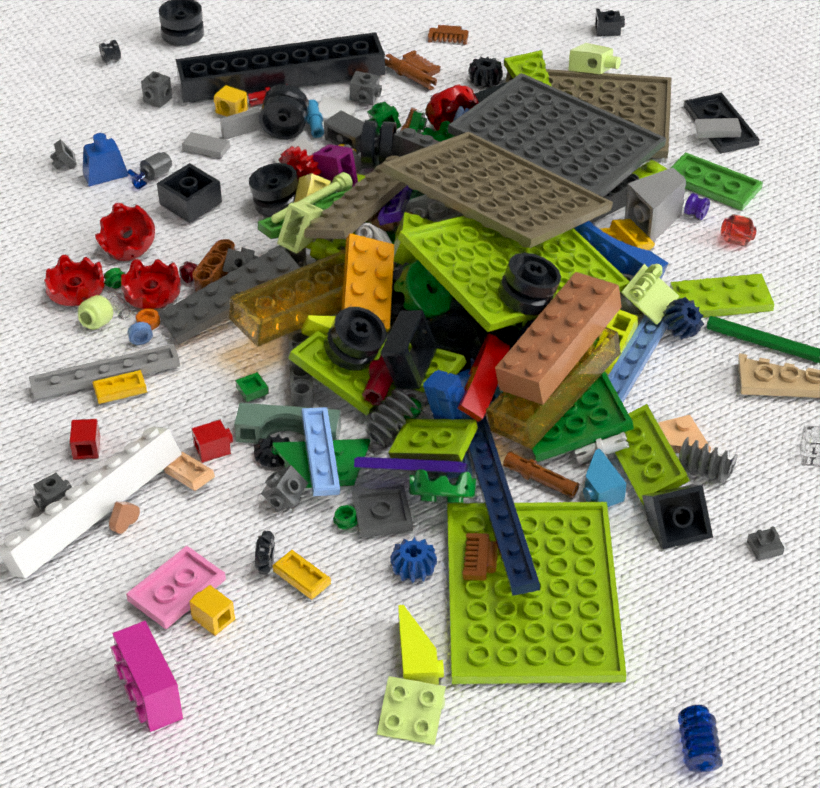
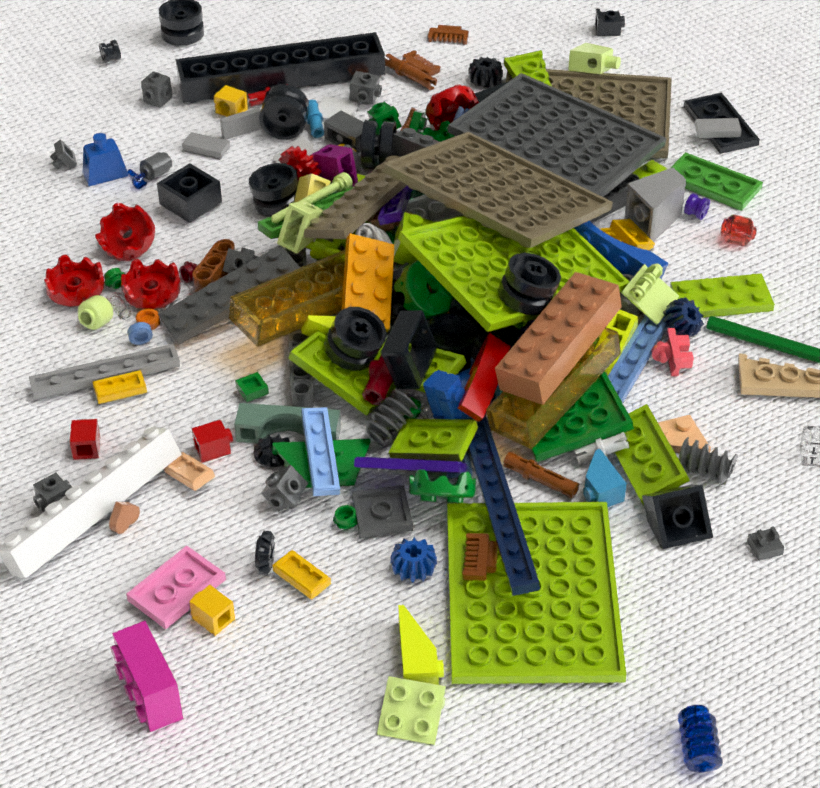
none -> coral hips [651,328,694,376]

